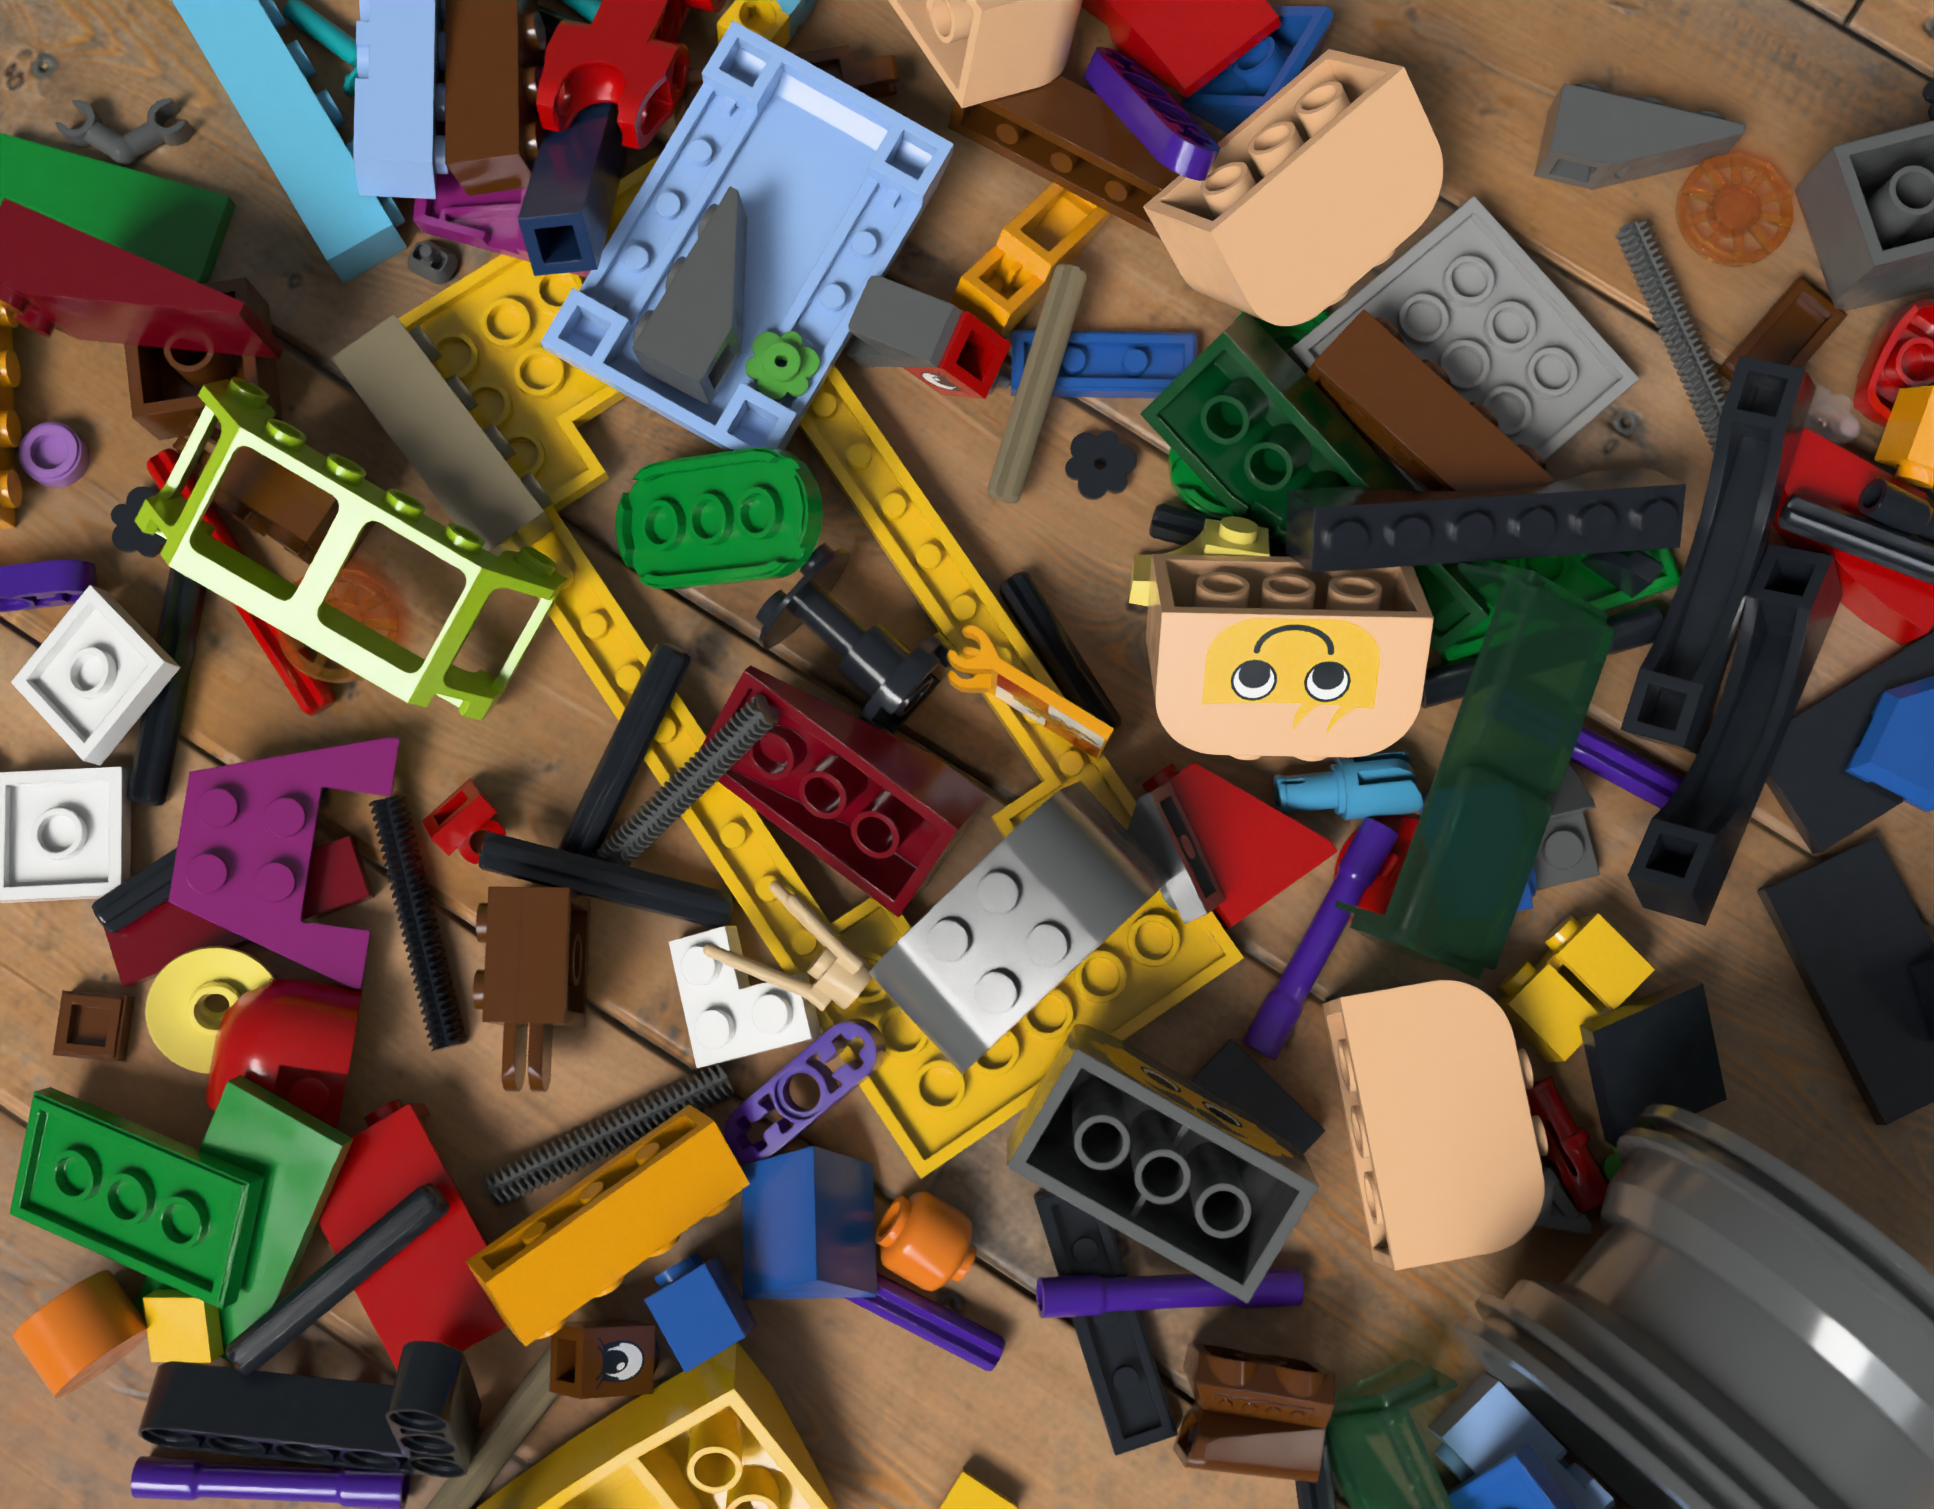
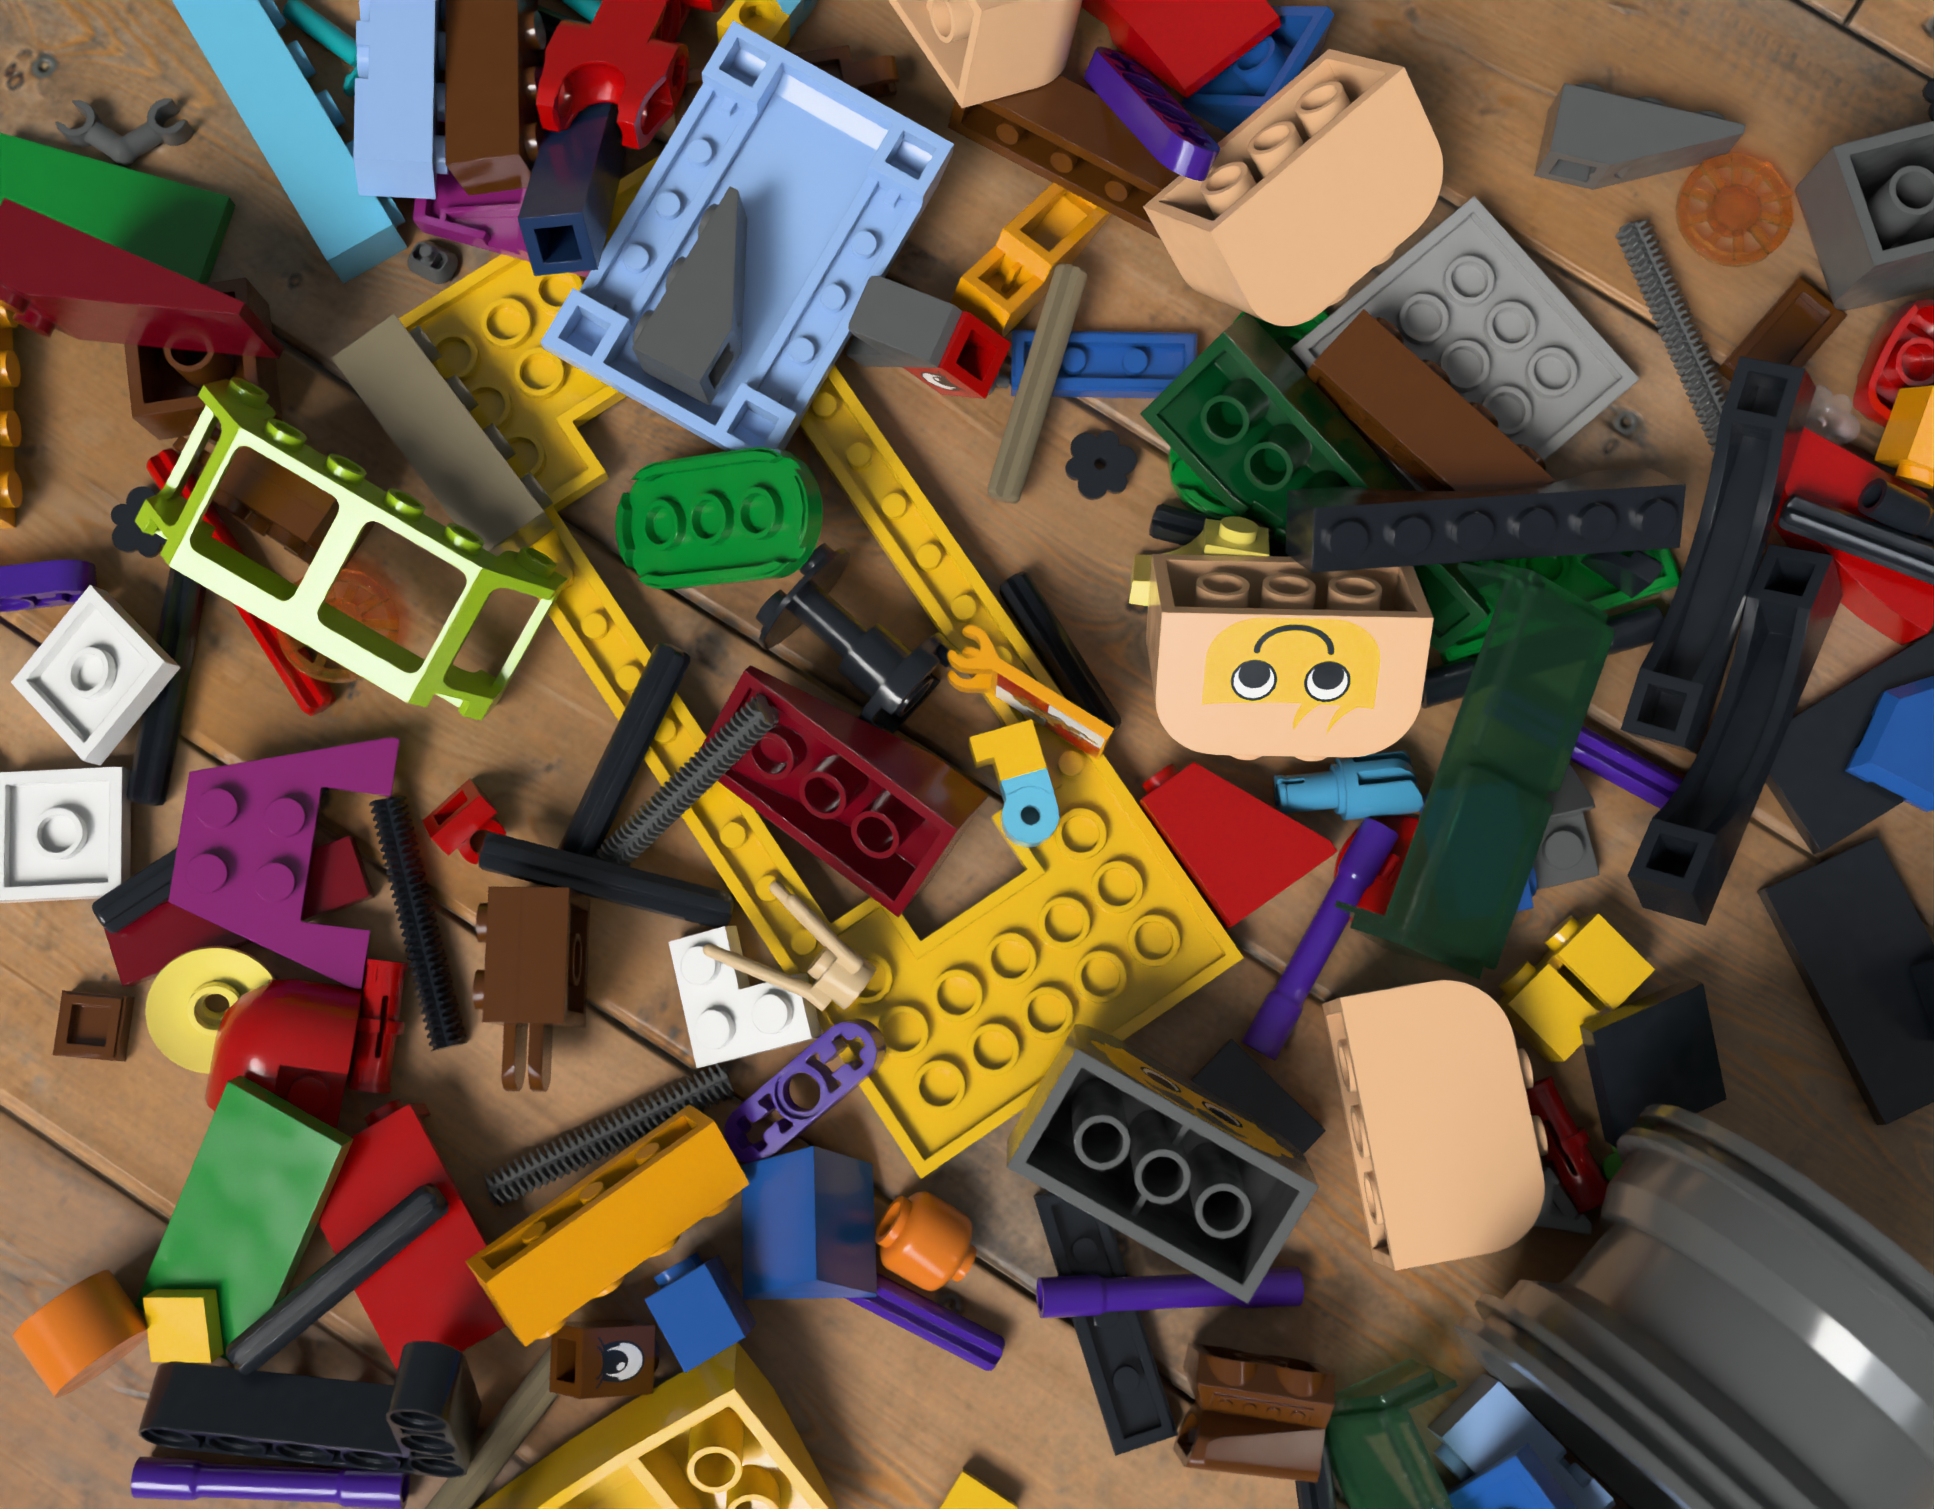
green tile [9,1087,265,1309] -> none
medium lavender tile [19,422,90,488] -> none
bright green plant [745,331,820,401] -> none
brick [869,781,1172,1074] -> none
dark grey slope [1127,782,1226,924] -> none
none -> red pin [348,959,408,1093]
none -> leg [968,719,1059,848]

